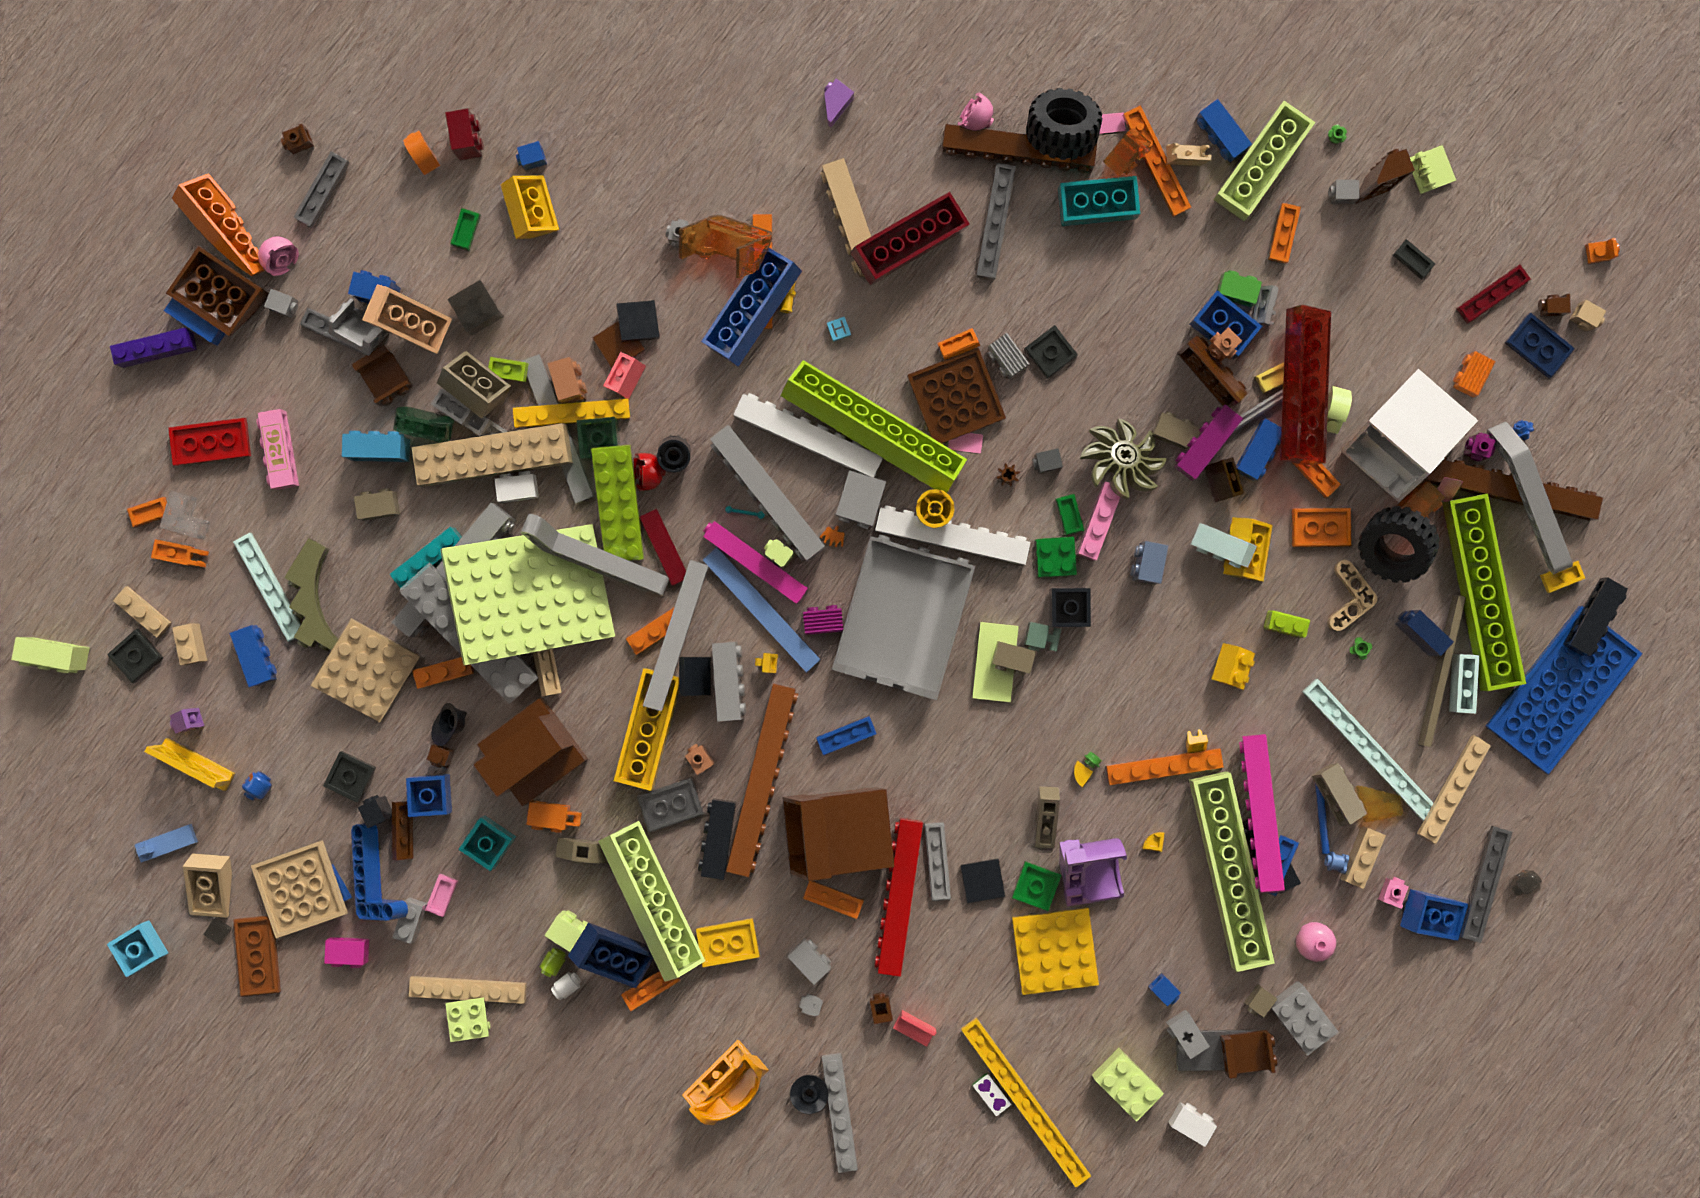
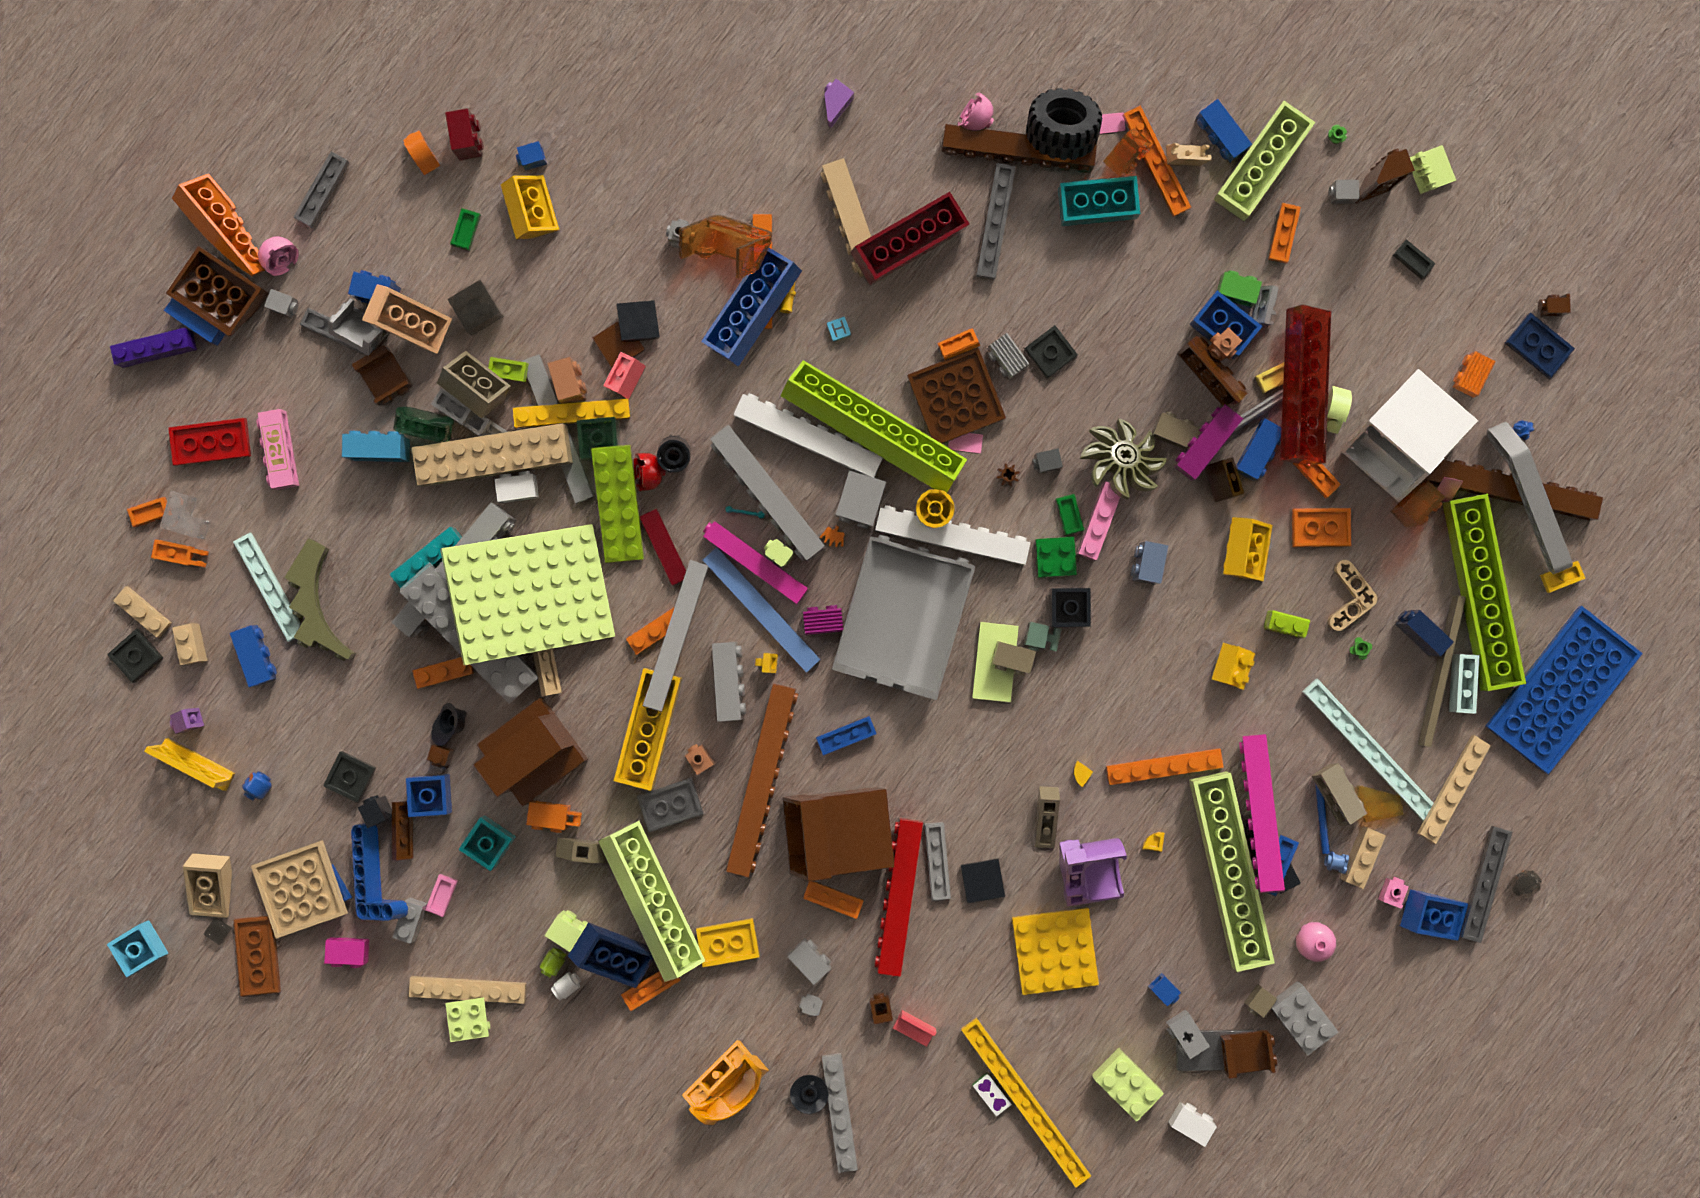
yellowish green brick [11,637,90,673] -> none
medium blue hinge [135,824,198,863] -> none
reddish brown brick [281,123,314,154] -> none
tan plate [311,618,420,722] -> none
dark tan brick [354,488,400,521] -> none
light grey beam [521,514,669,597] -> none
black tile [679,657,711,696] -> none
black brick [698,798,736,880] -> none
green plate [1012,861,1062,911] -> none
bright green plate [1084,751,1102,768] -> none
yellow tile [1186,730,1208,753] -> none
light aqua brick [1191,523,1257,568] -> none
black tyre [1358,506,1440,583] -> none
dark red tile [1456,264,1531,324] -> none
magenta brick [1463,433,1495,462] -> none
black brick [1563,577,1628,656] -> none
tan brick [1569,300,1606,331] -> none
orange bracket [1585,238,1620,264] -> none

